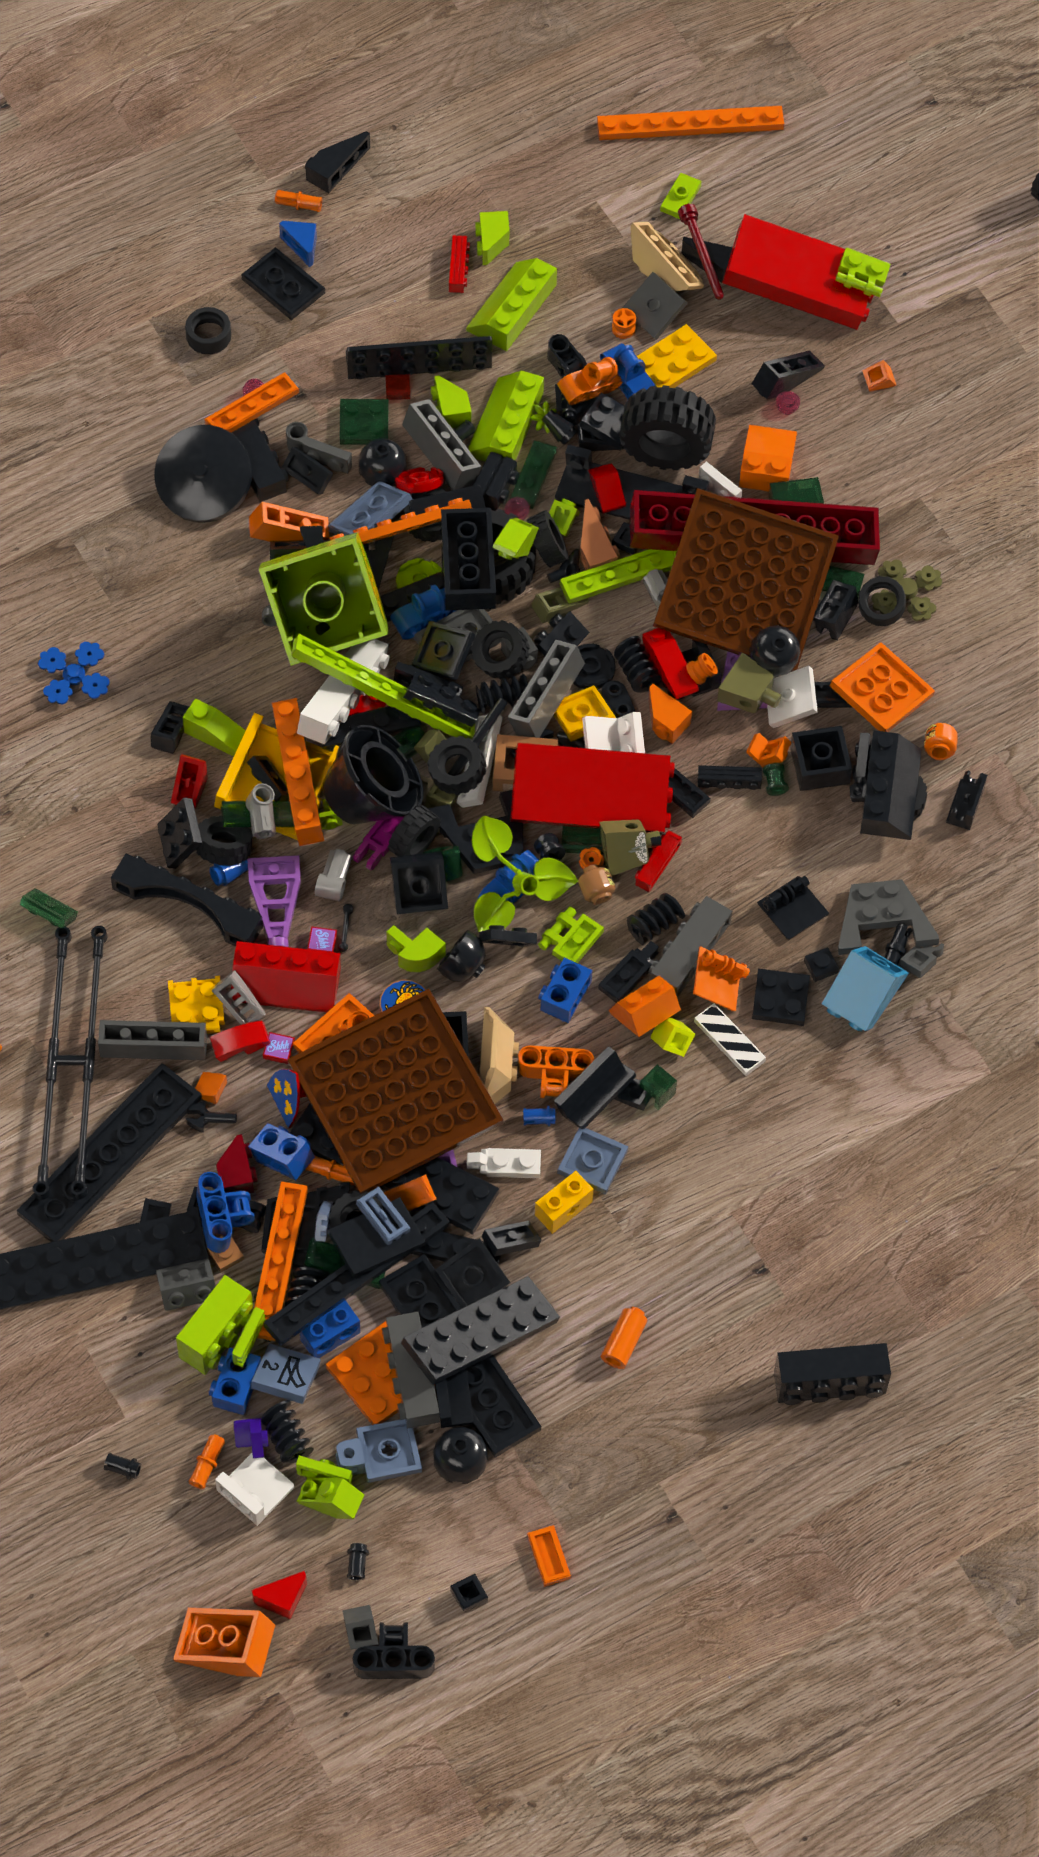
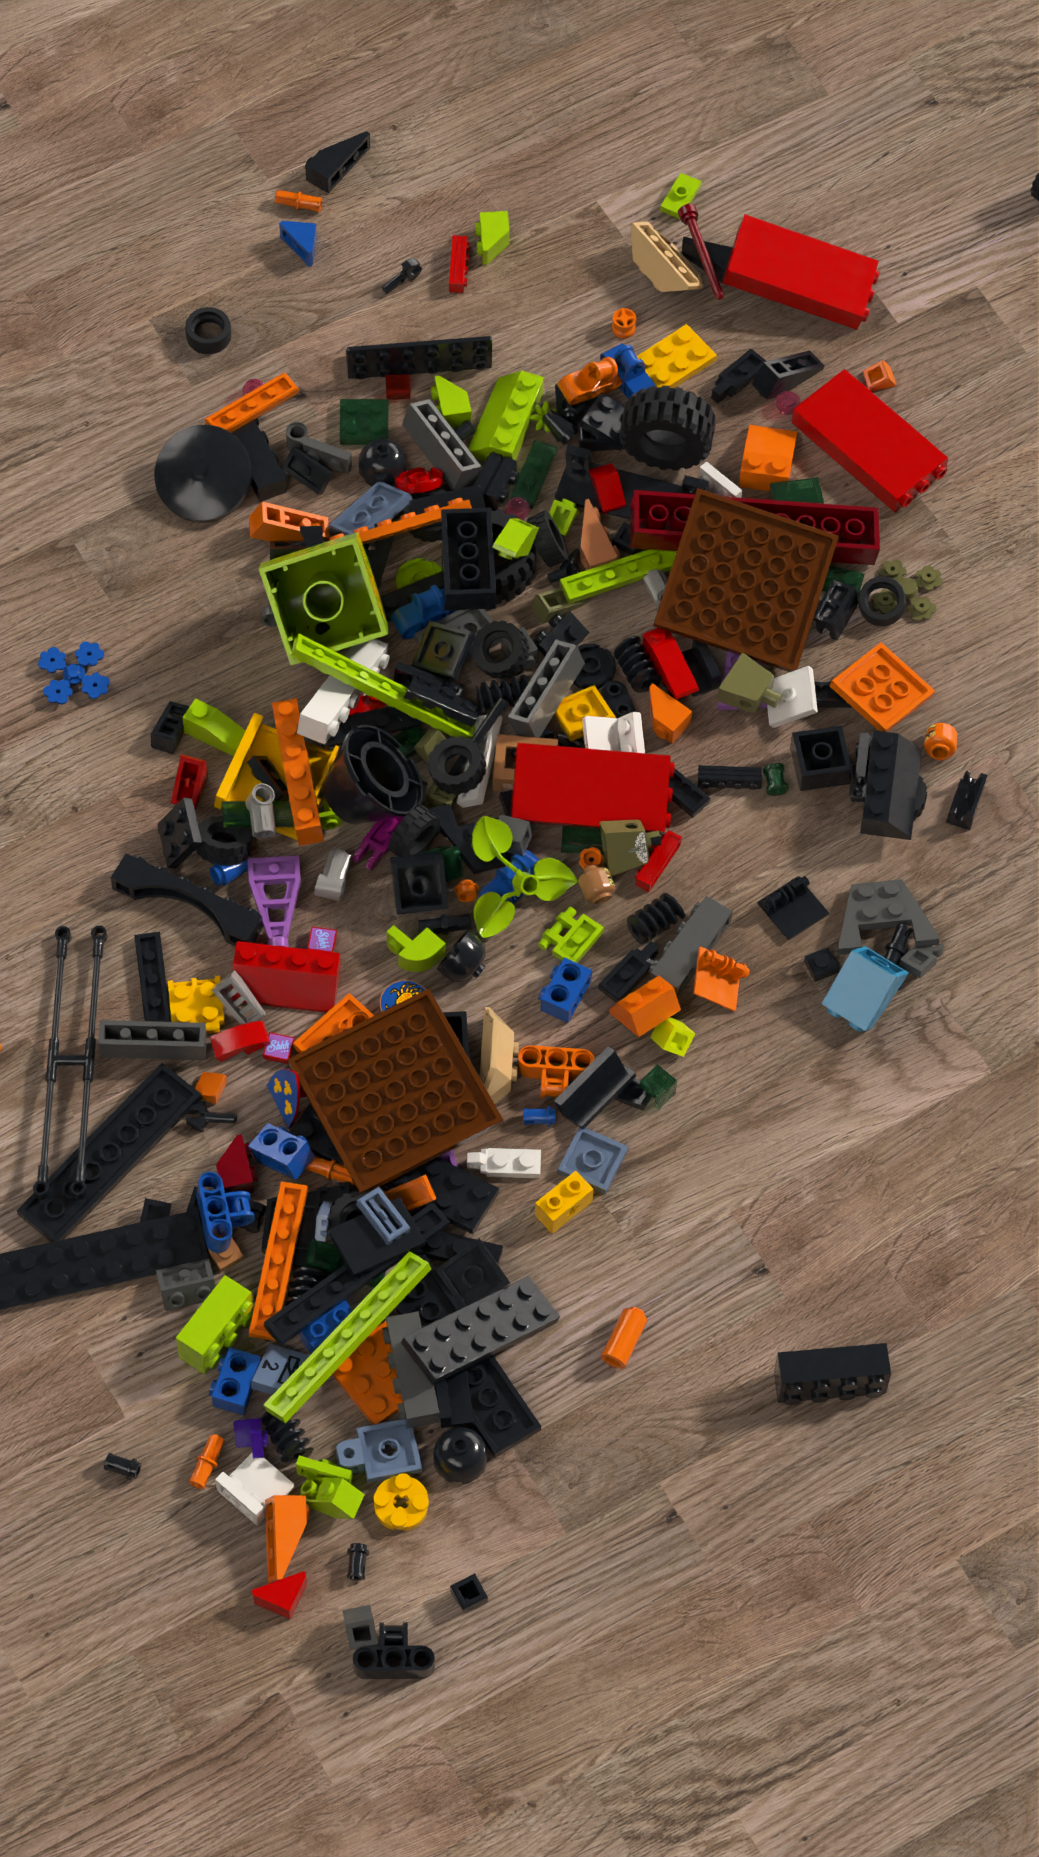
clear green plate [20,888,78,929] -> none
orange slope [173,1607,275,1677] -> none
lime tile [232,1307,266,1368] -> none
black tile [241,247,326,321] -> none
black hinge [338,904,353,952] -> none
lime slope [466,258,557,351] -> none
black plate [479,925,537,947] -> none
black plate [481,1220,542,1256] -> none
orange tile [527,1525,571,1587] -> none
black wheel [534,833,565,861] -> none
black piece [547,334,587,378] -> none
orange plate [597,106,784,140] -> none
dark grey plate [622,272,687,340] -> none
orange wheel [686,653,718,685] -> none
white tile [694,1003,766,1076] -> none
orange bracket [747,733,792,768] -> none
black cylinder [749,625,801,677] -> none
black plate [752,968,810,1026] -> none
lime plate [835,247,891,297] -> none
none -> black tile [134,932,171,1022]
none -> lime plate [263,1251,431,1423]
none -> orange slope [265,1495,310,1584]
none -> yellow plate [373,1473,429,1531]
none -> black bar [382,258,422,294]
none -> black pin [418,913,471,935]
none -> orange plate [454,879,479,902]
none -> dark grey brick [498,815,532,856]
none -> black hinge [711,349,766,404]
none -> red brick [792,369,948,512]

